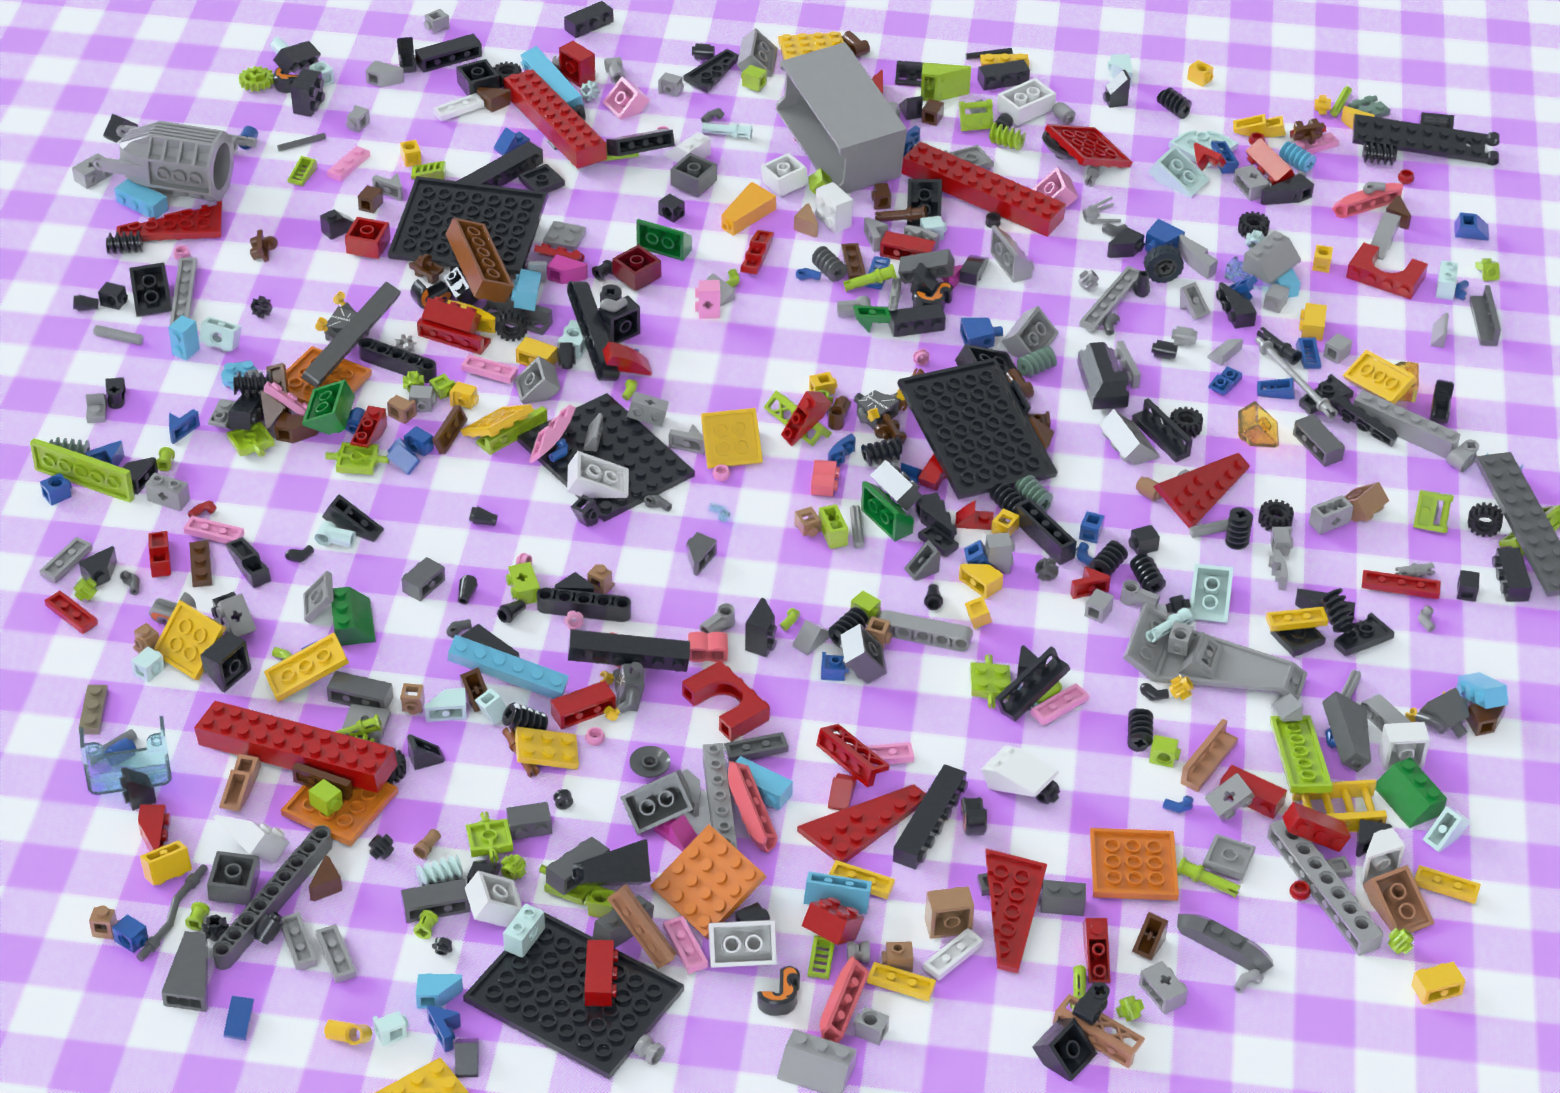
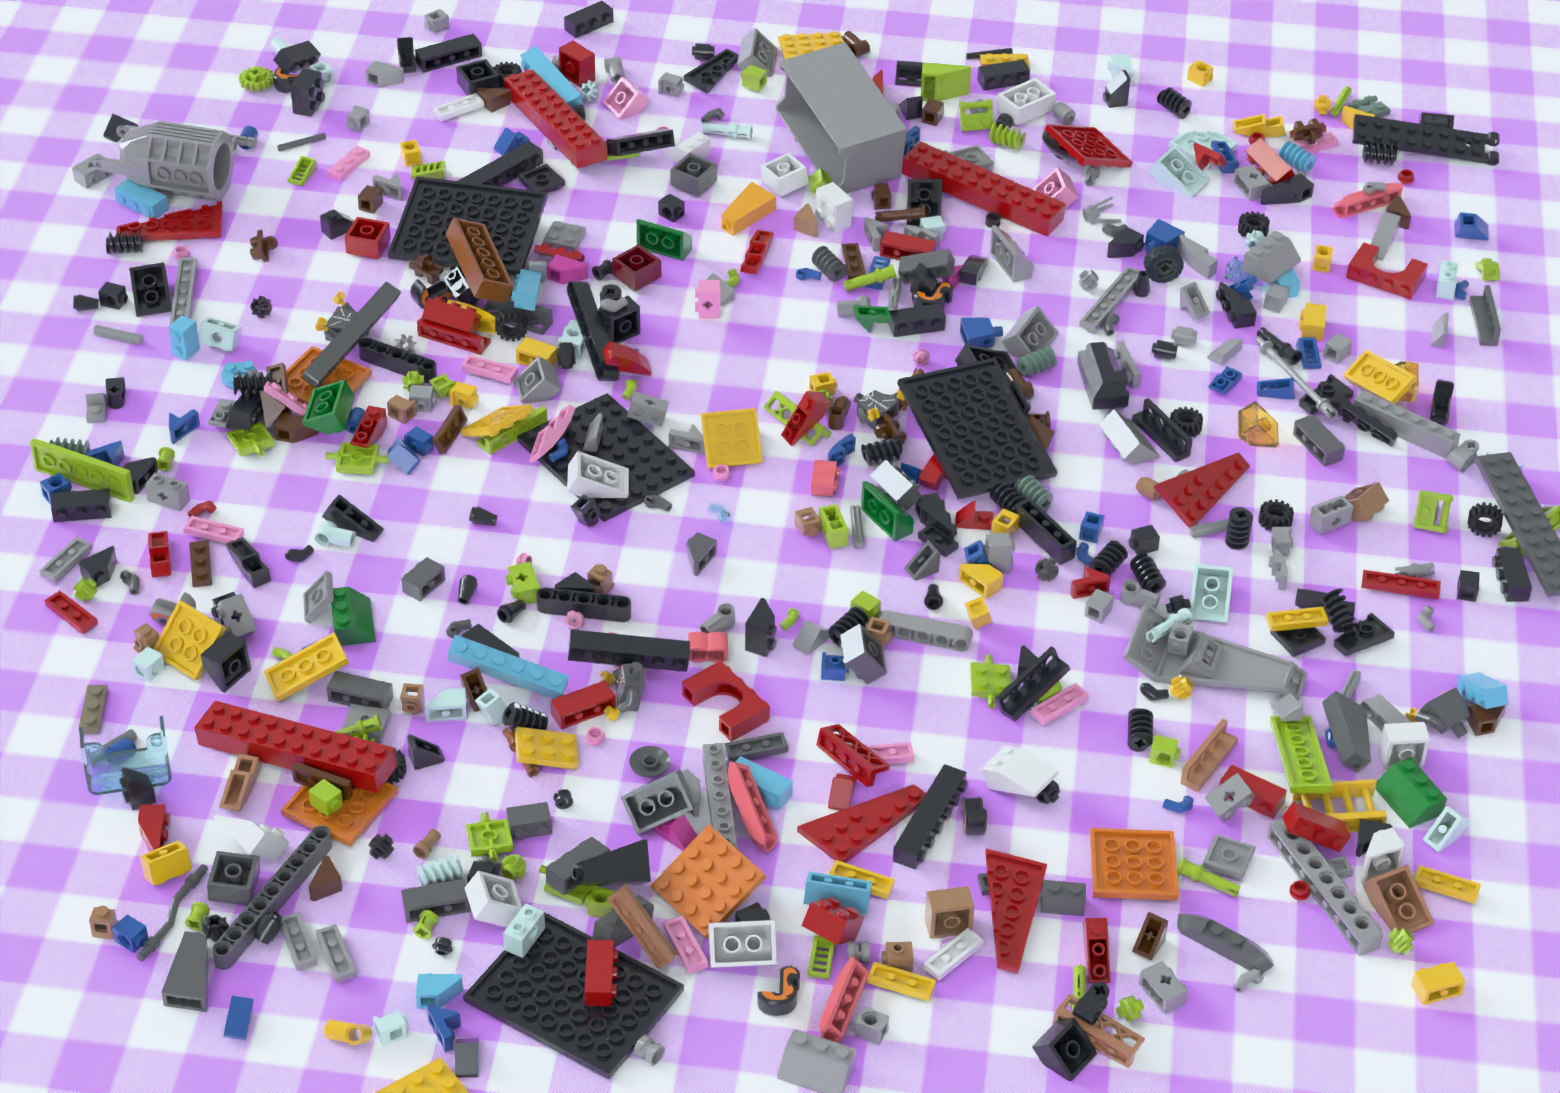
none -> black brick [51,489,112,522]

